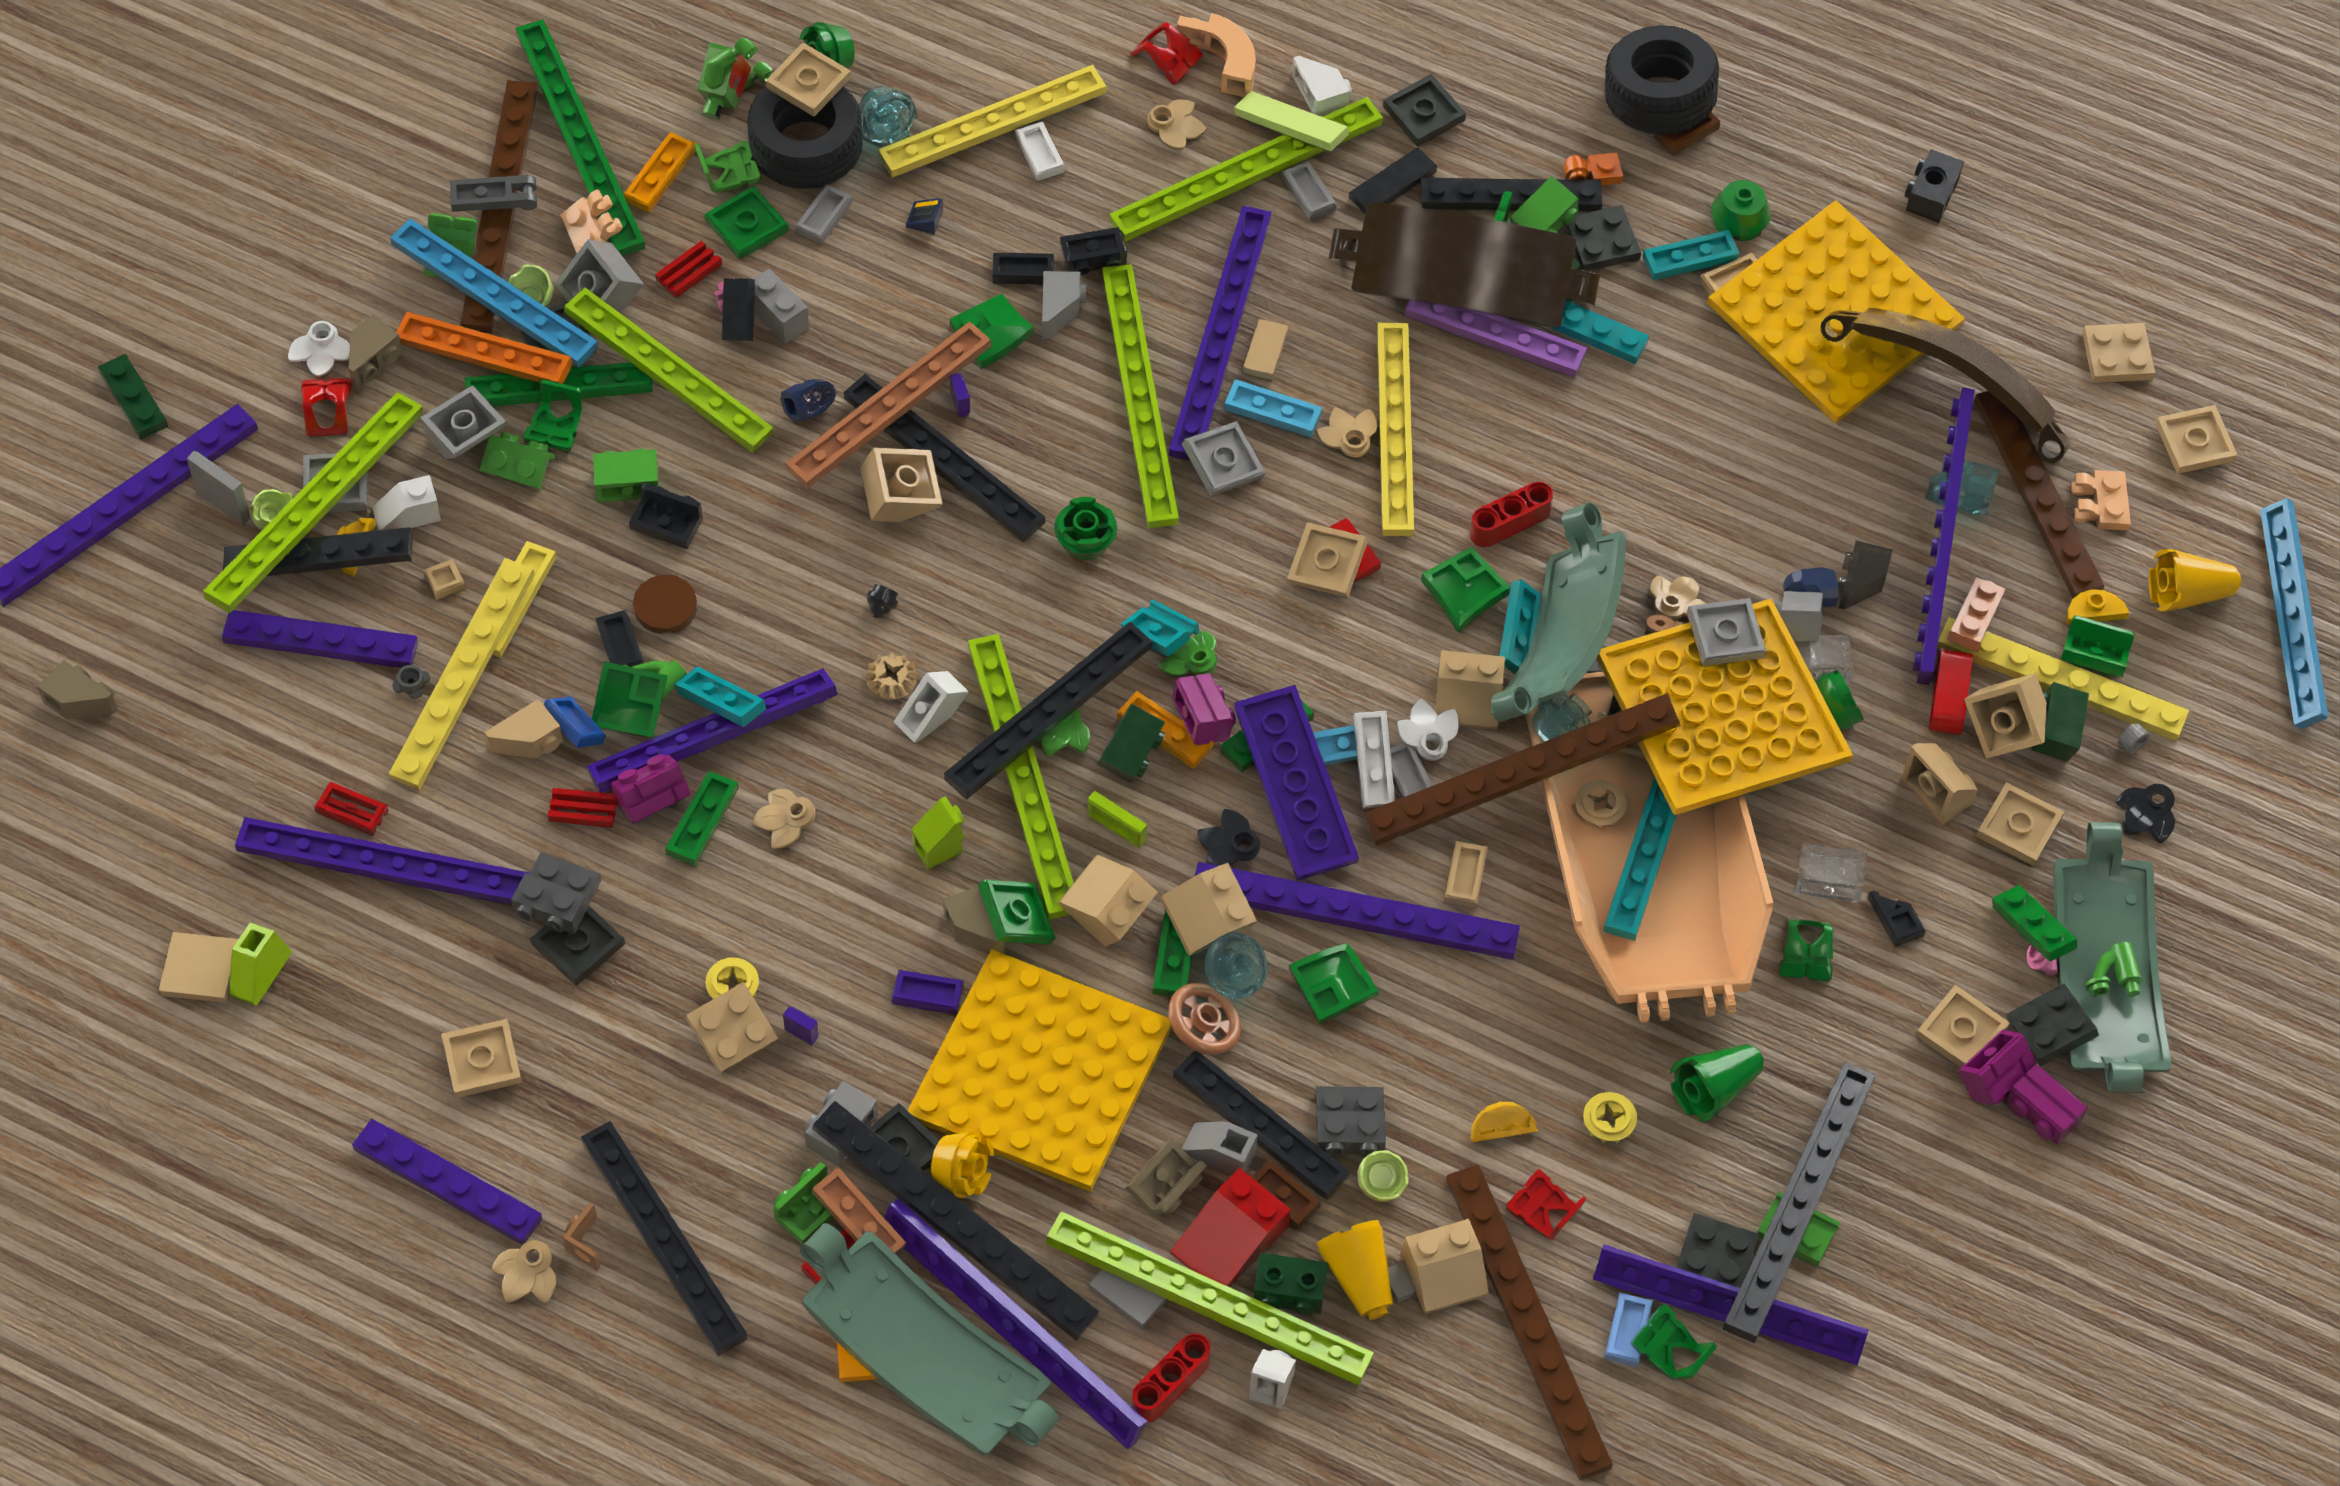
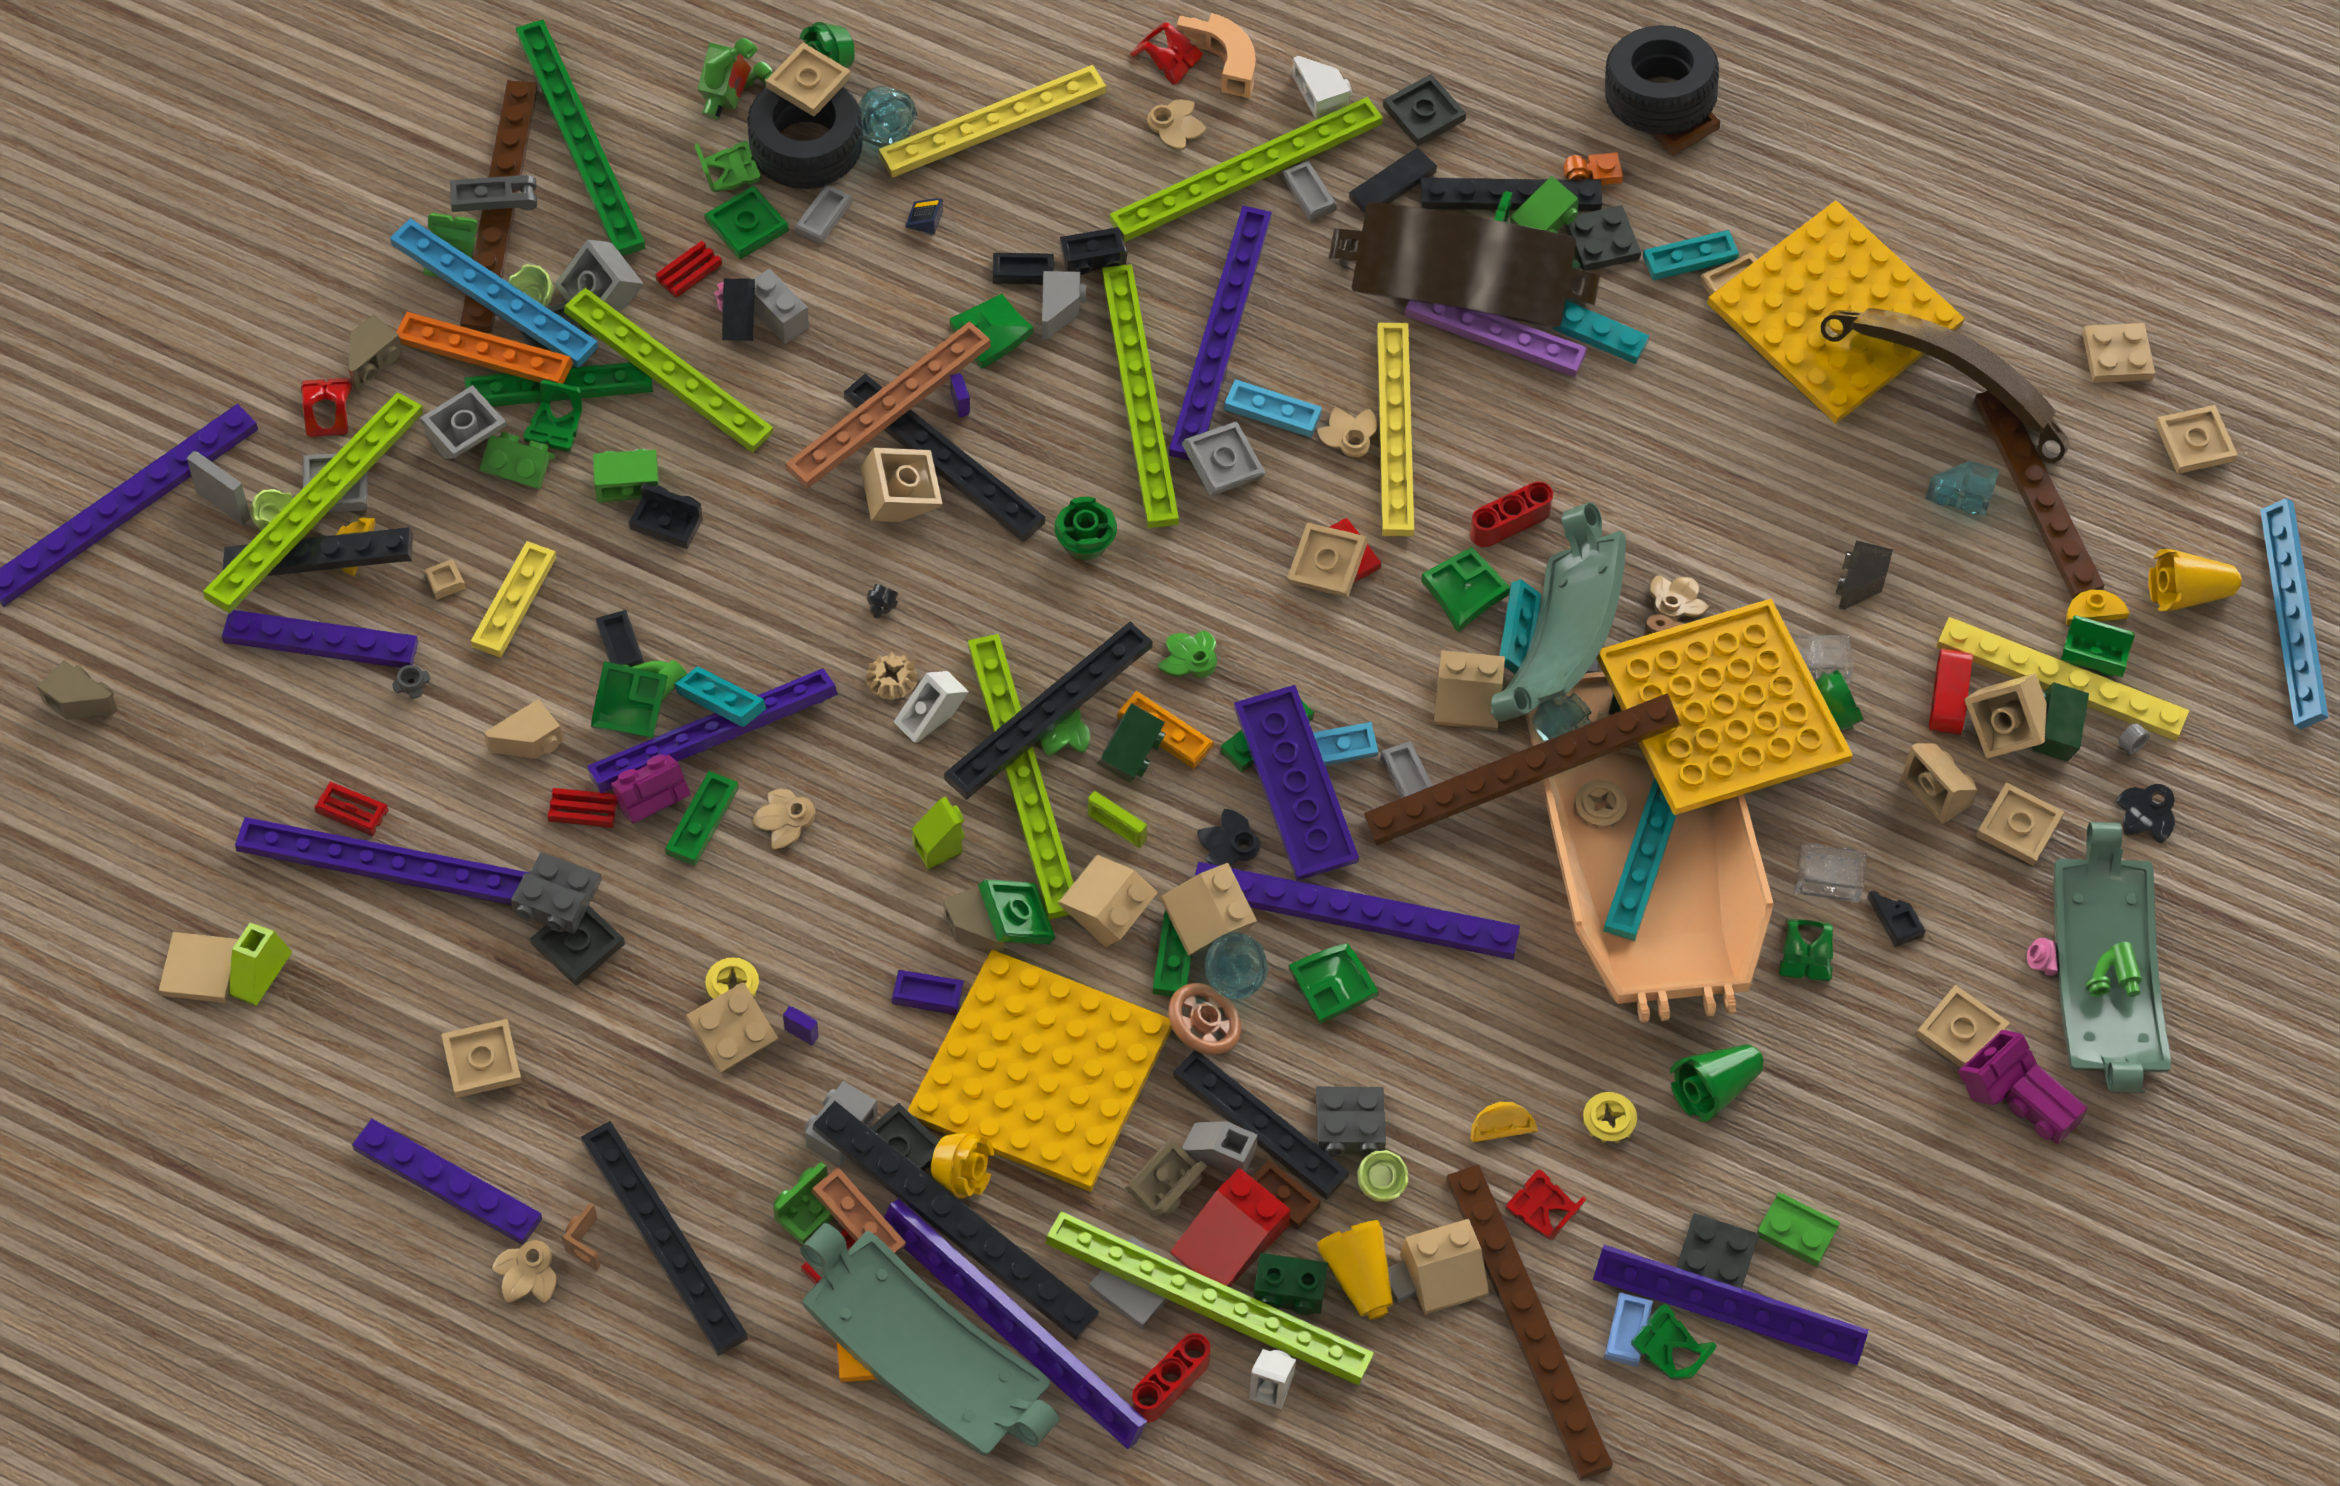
dark green plate [98,354,168,440] -> none
white plate [288,321,350,377] -> none
white slope [372,475,441,531] -> none
light yellow plate [389,558,535,790] -> none
blue tile [544,696,606,748] -> none
light nougat plate [560,189,623,253] -> none
light orange tile [623,132,696,213] -> none
reddish brown tile [633,575,697,634] -> none
dark blue rock [780,379,836,422] -> none
white tile [1015,121,1065,181] -> none
teal plate [1121,599,1200,657] -> none
magenta brick [1172,673,1236,746] -> none
yellowish green tile [1234,91,1349,151] -> none
tan tile [1243,319,1289,380] -> none
white tile [1353,711,1395,810] -> none
white plate [1397,699,1458,761] -> none
tan tile [1444,841,1488,908] -> none
light grey tile [1687,598,1767,666] -> none
green cone [1711,180,1771,241] -> none
plate [1722,1062,1876,1343] -> none
light grey brick [1777,591,1823,642] -> none
dark blue rock [1783,567,1839,607] -> none
black brick [1904,149,1964,223] -> none
dark purple plate [1912,387,1975,685] -> none
plate [1947,577,2006,652] -> none
green plate [1992,885,2077,962] -> none
pearl dark grey plate [2006,983,2099,1067] -> none
light nougat plate [2071,470,2131,531] -> none

